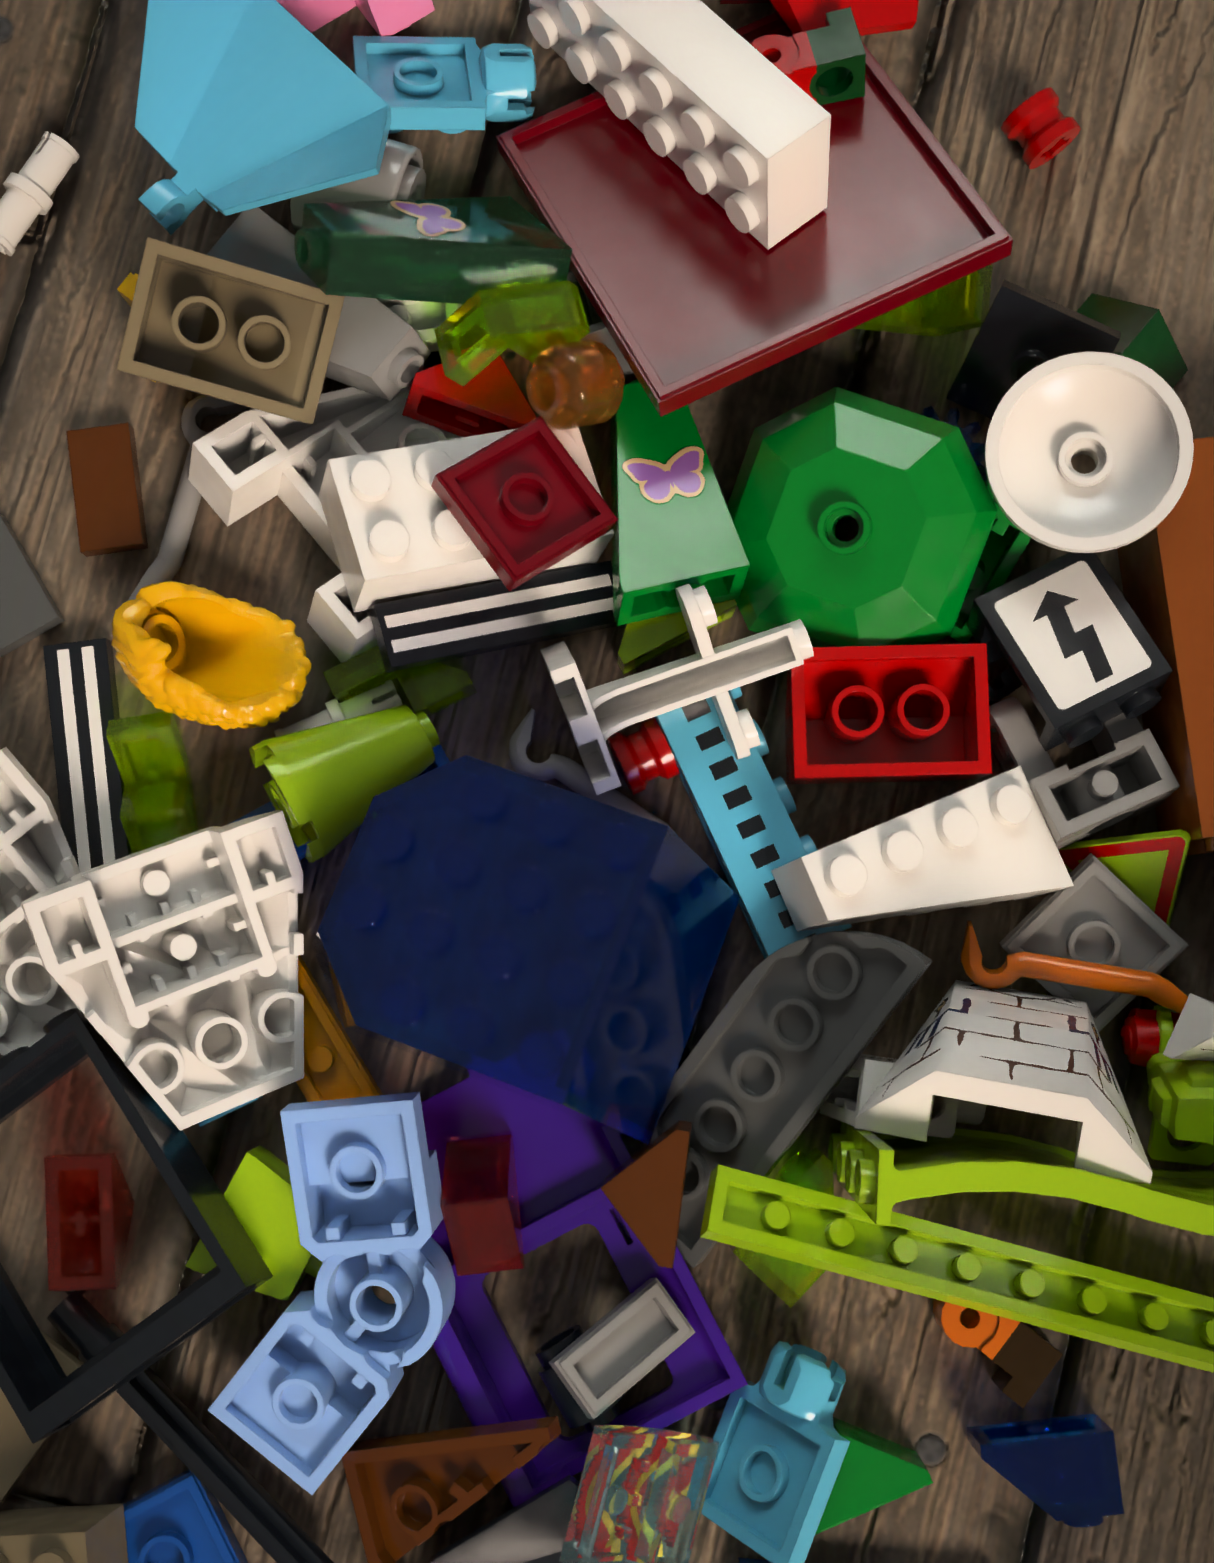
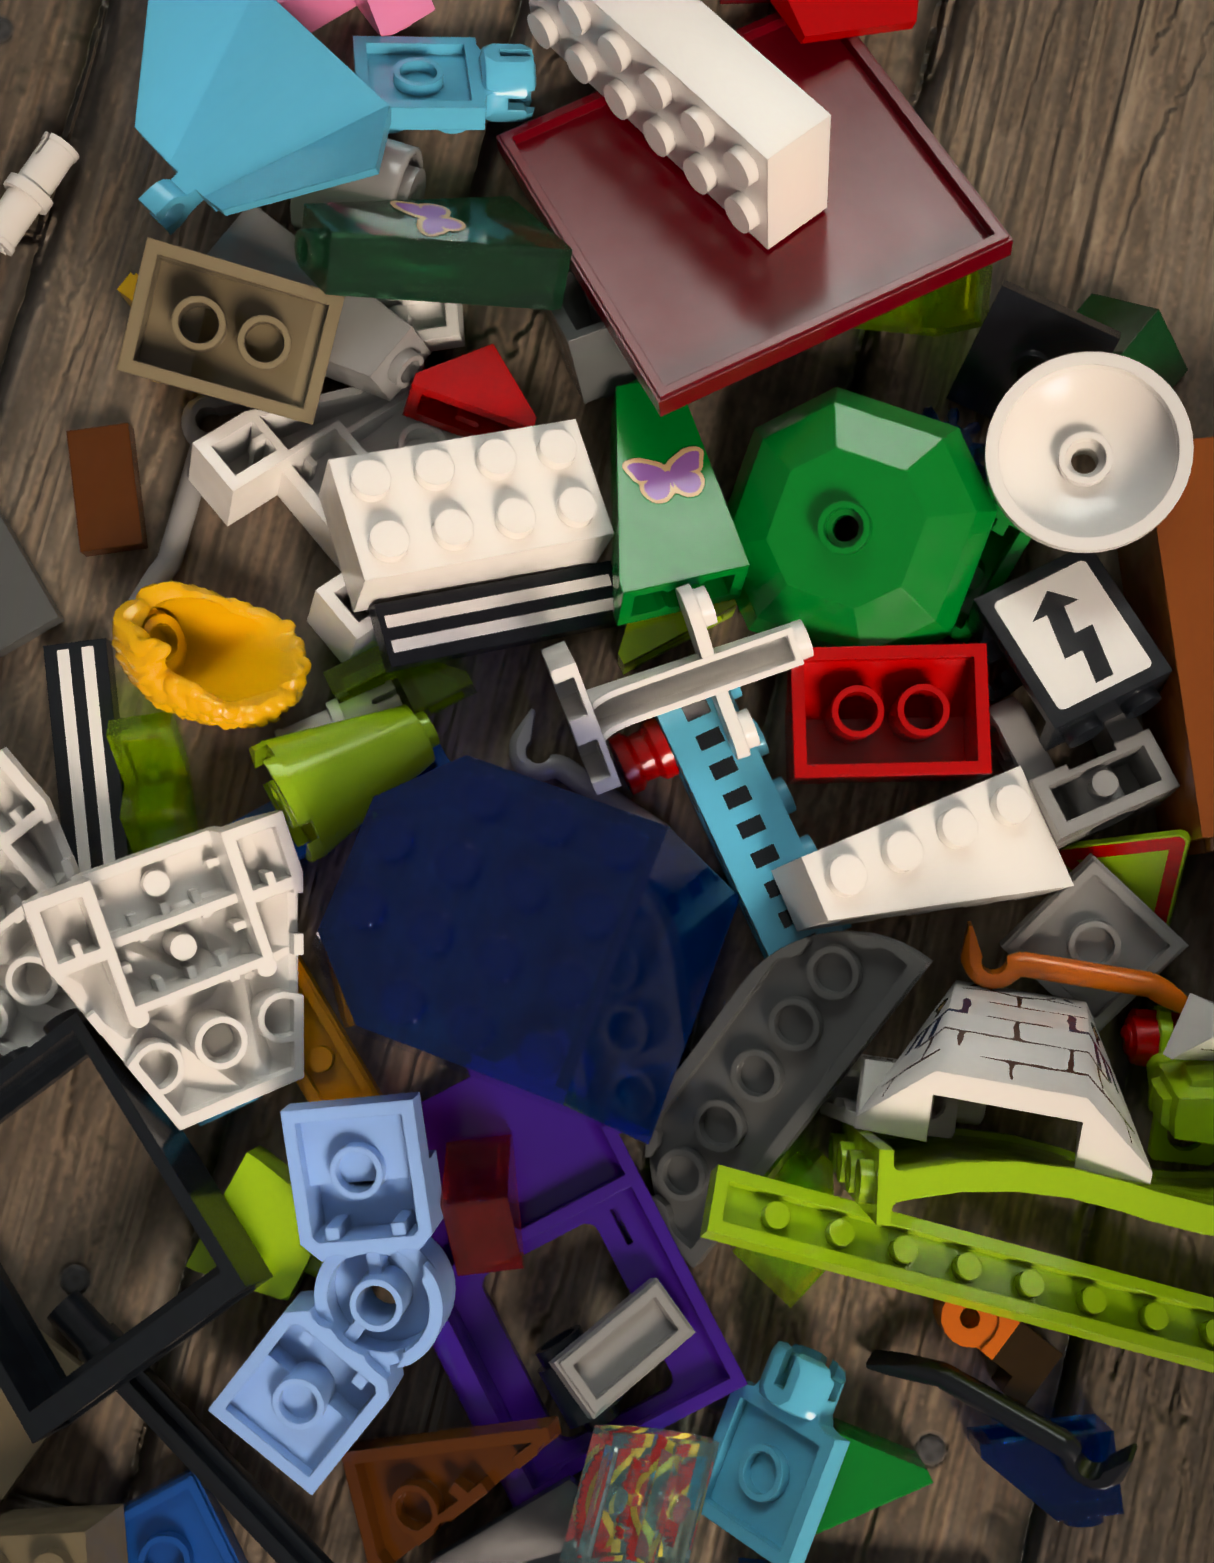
clear red slope [44,1153,135,1291] -> none
dark red tile [431,416,618,592] -> none
clear neon green slope [435,281,590,386] -> none
clear orange head [526,339,625,430] -> none
reddish brown slope [600,1120,692,1268] -> none
dark green leg [750,7,866,105] -> none
red wheel [1001,87,1081,169] -> none
none -> black piece [866,1350,1138,1490]

